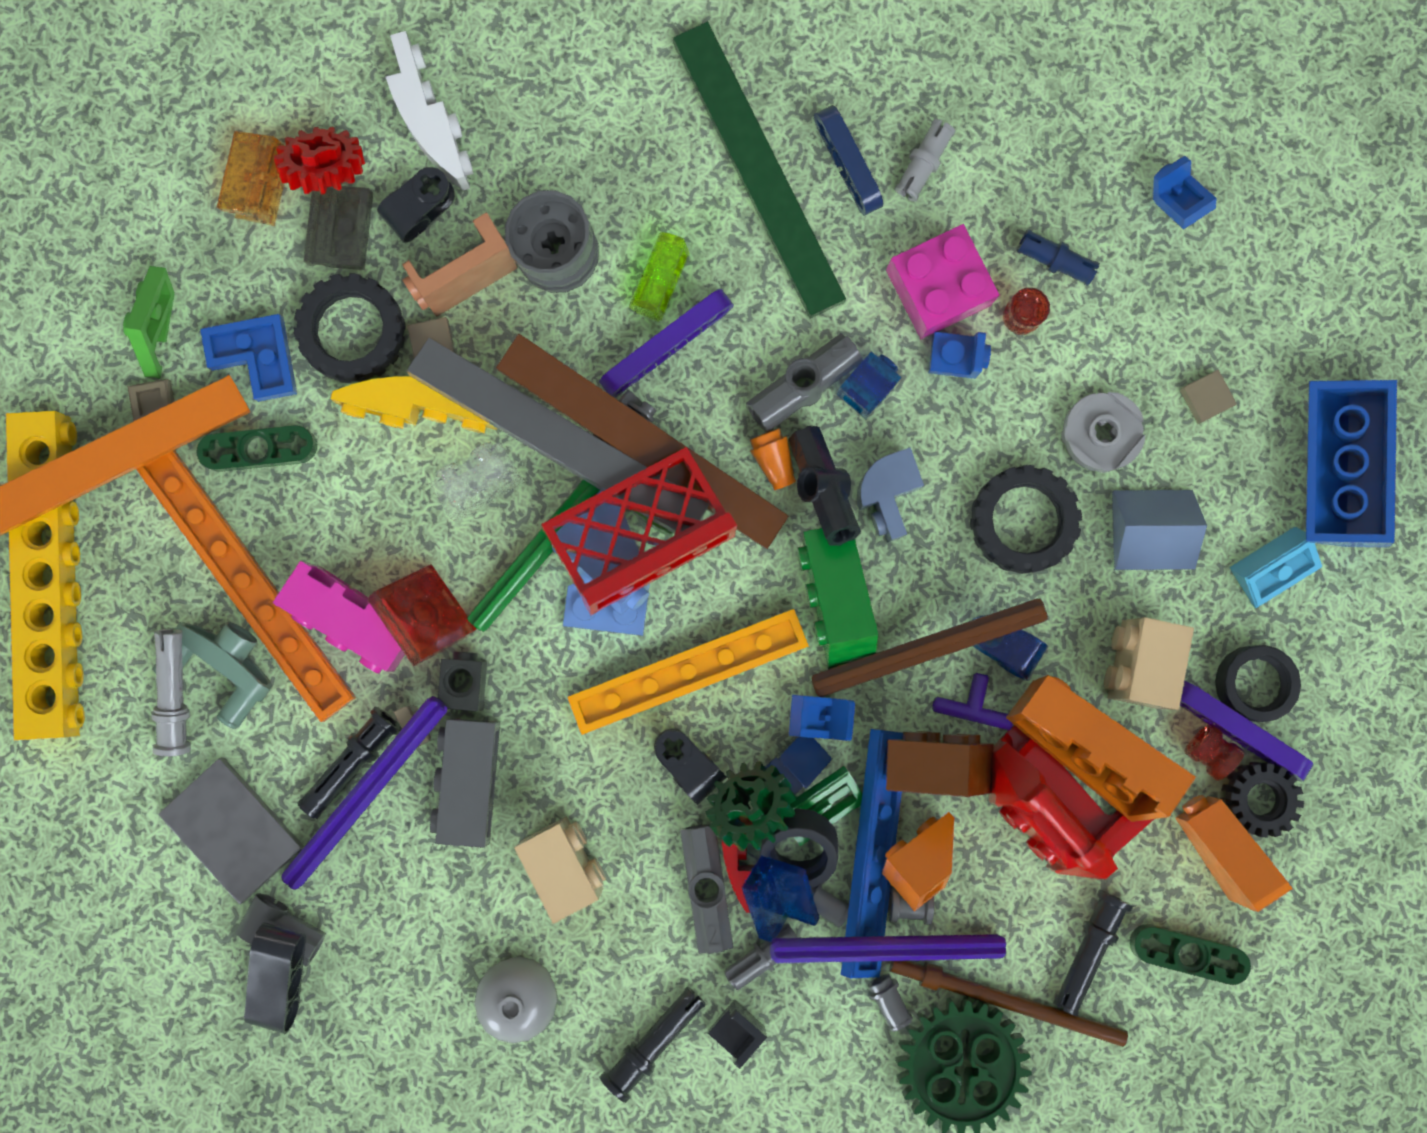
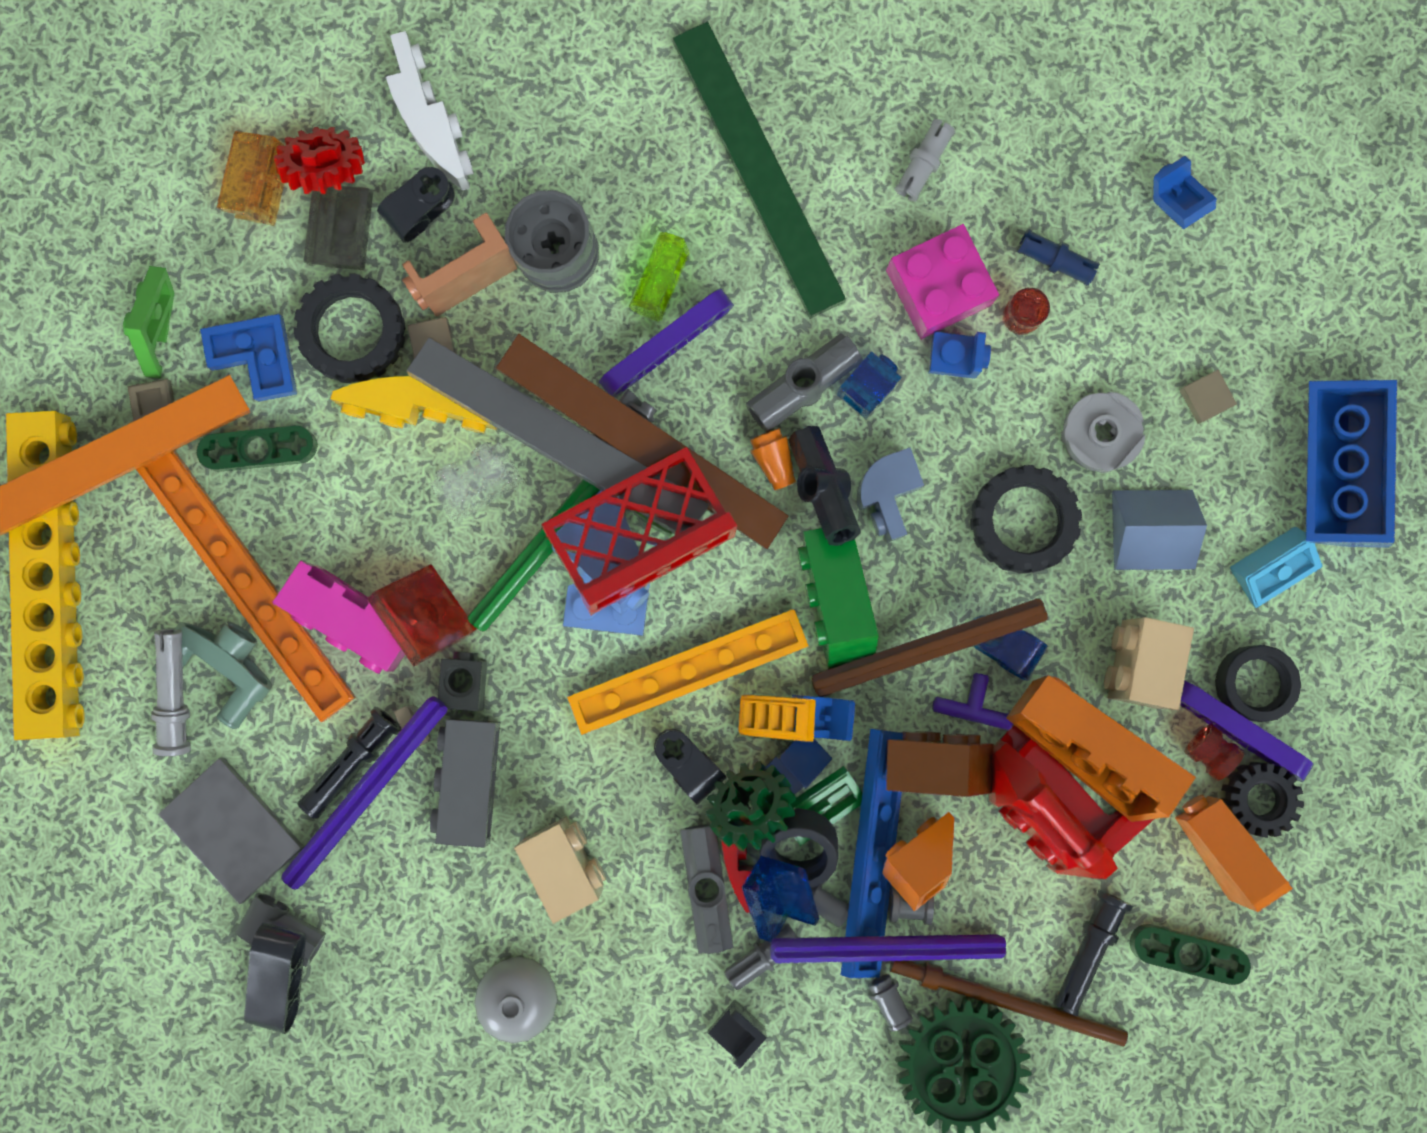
black pin [599,986,706,1103] -> none
dark blue beam [814,105,883,216] -> none
none -> light orange slope [738,695,816,742]

